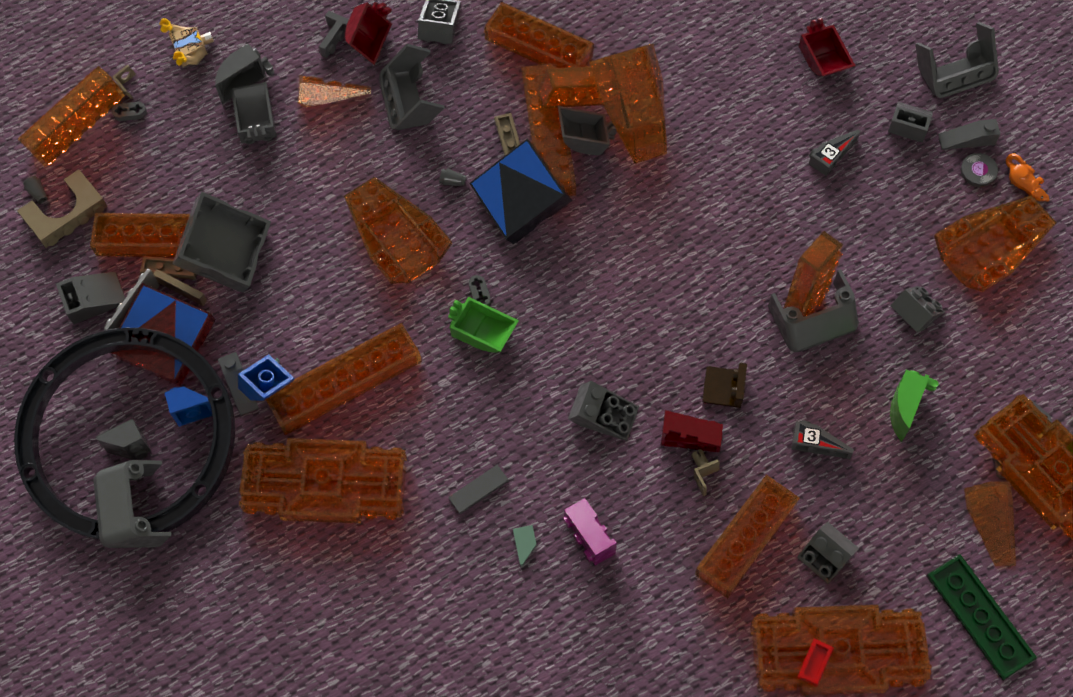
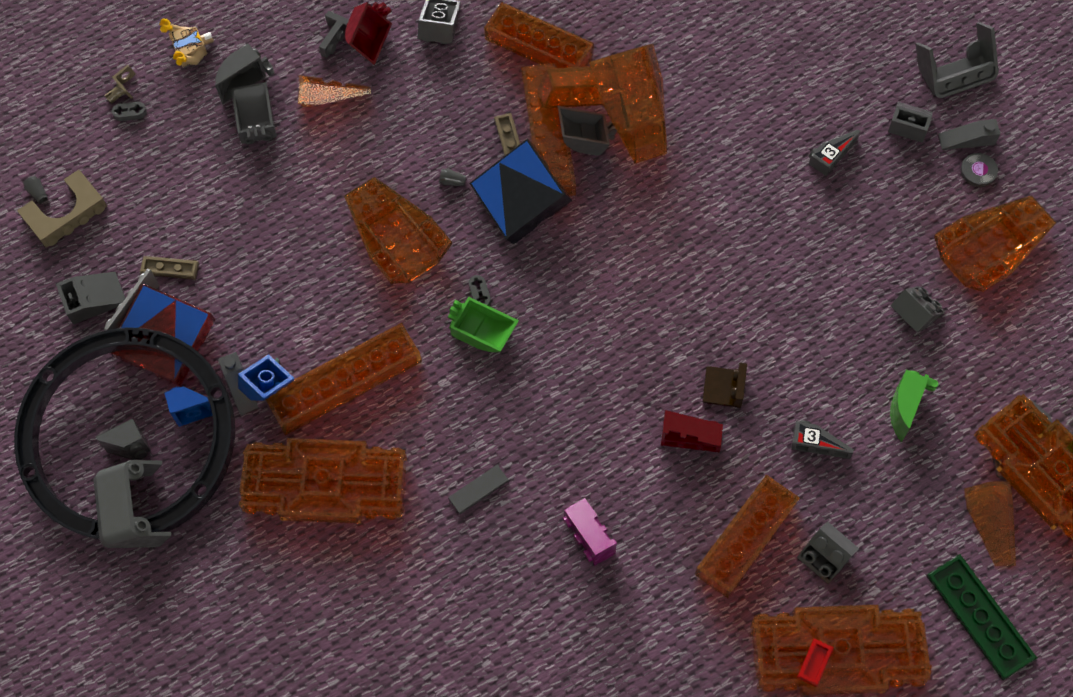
clear orange brick [18,66,125,167] -> none
clear orange brick [90,213,190,257] -> none
dark tan tile [154,270,207,306] -> none
dark grey tile [173,192,271,292] -> none
dark grey windscreen [379,44,444,130] -> none
sand green tile [513,525,537,566] -> none
dark grey slope [568,381,639,441] -> none
dark tan bracket [691,449,720,496] -> none
dark grey windscreen [768,269,859,352] -> none
clear orange brick [783,231,843,317] -> none
dark red piece [799,18,856,76] -> none
orange animal [1006,153,1050,202] -> none

